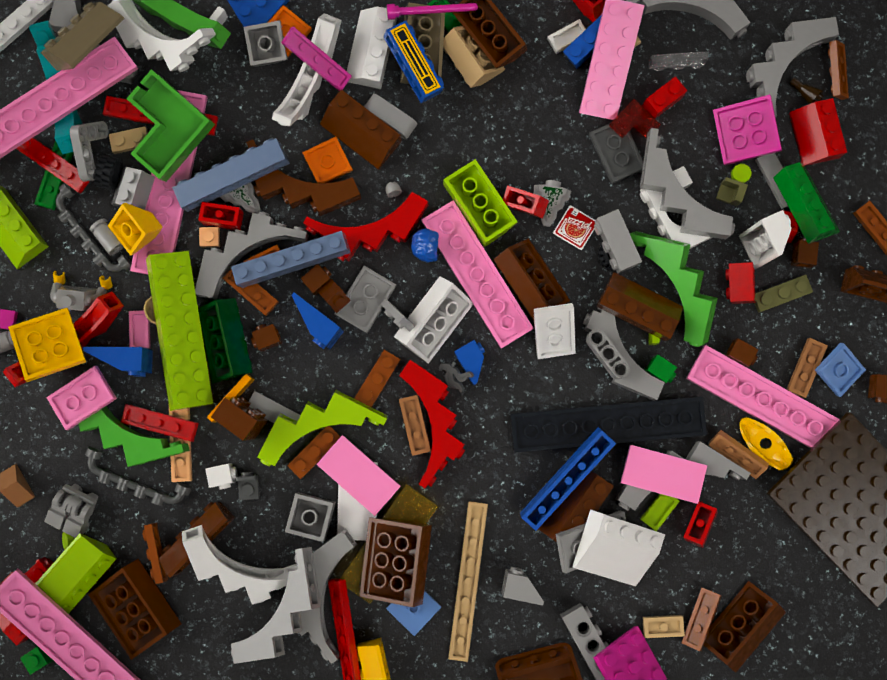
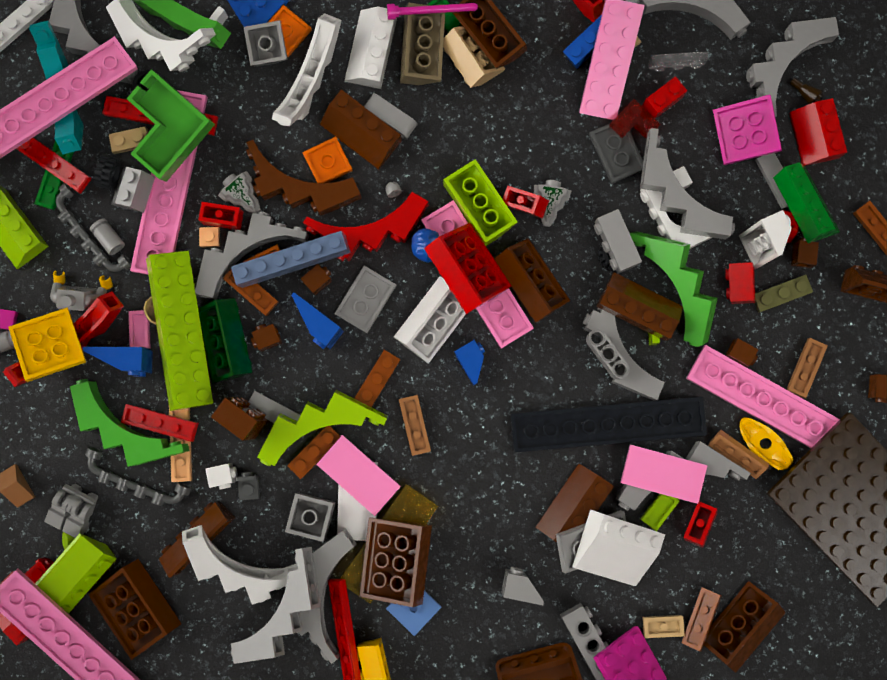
green brick [20,646,54,675] -> none
dark tan slope [41,2,125,71] -> none
bright pink tile [46,366,117,430] -> none
light grey beam [70,121,109,182] -> none
yellow slope [108,203,163,256] -> none
dark orange plate [143,523,168,584] -> none
sand blue brick [172,138,290,212] -> none
light orange tile [207,374,255,423] -> none
dark pink tile [281,27,352,91] -> none
reddish brown brick [317,279,351,313] -> none
light grey plate [381,298,415,331] -> none
brick [383,20,444,103] -> none
red arch [399,360,465,488] -> none
dark grey piece [439,361,474,392] -> none
tan tile [448,501,488,662] -> none
blue brick [520,427,616,531] -> none
white plate [534,303,576,359] -> none
white tile [547,19,586,54] -> none
sticker [553,205,596,250] -> none
green brick [644,354,677,384] -> none
olive panel [716,177,748,206] -> none
lime tile [731,164,751,183] -> none
medium blue plate [815,343,866,397] -> none
dark orange plate [828,40,849,100] -> none
none -> red slope [424,223,512,314]

